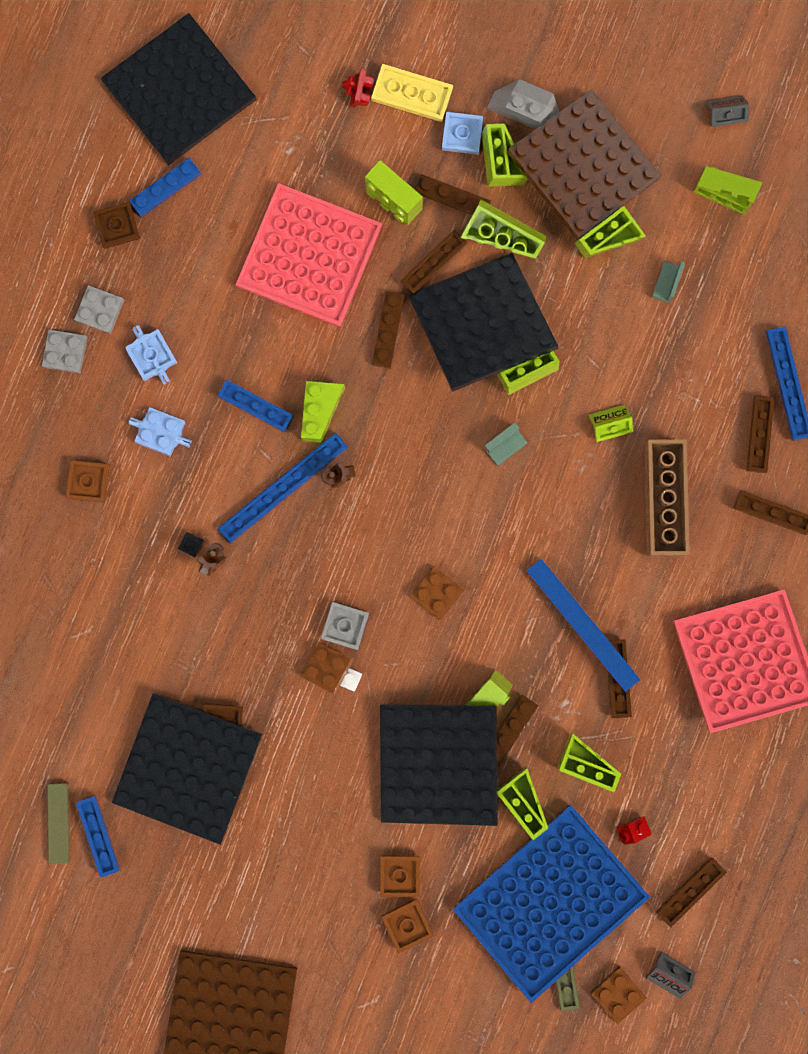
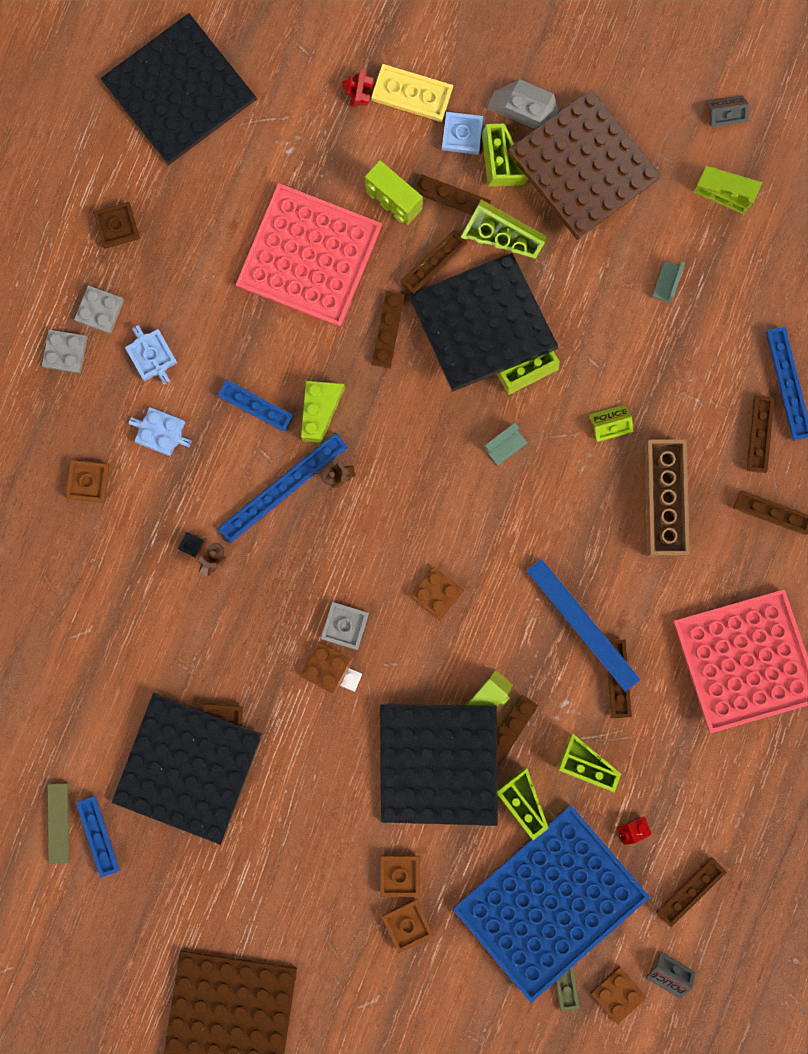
blue plate [129,157,202,218] -> none
lime wedge [574,206,646,258] -> none

